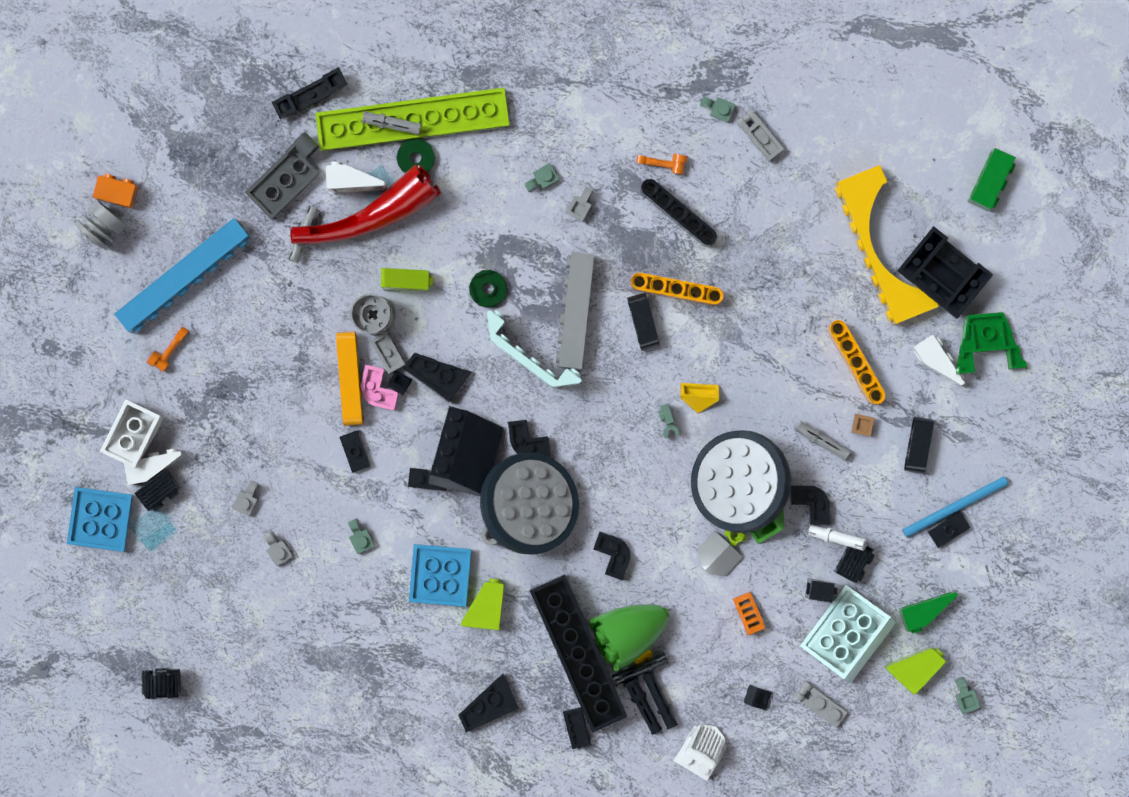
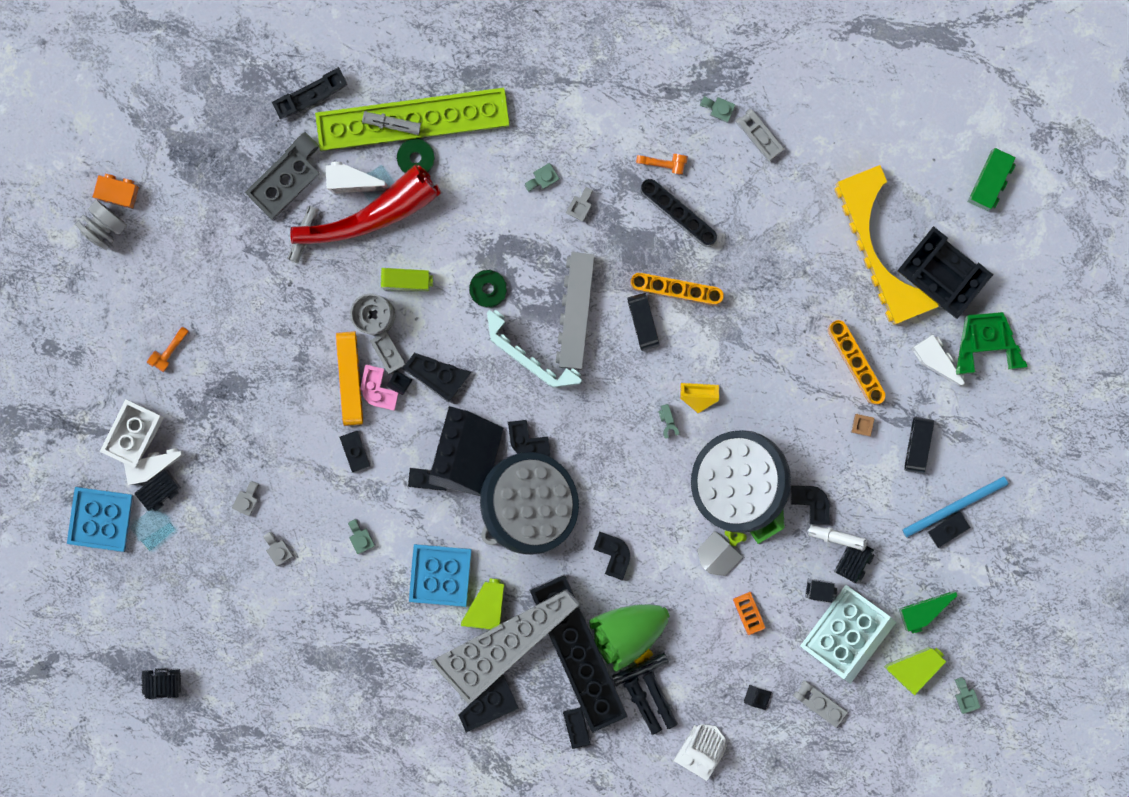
dark azure brick [114,218,251,333] -> none
light grey pin [795,421,851,461] -> none
none -> light grey wing [431,589,580,704]

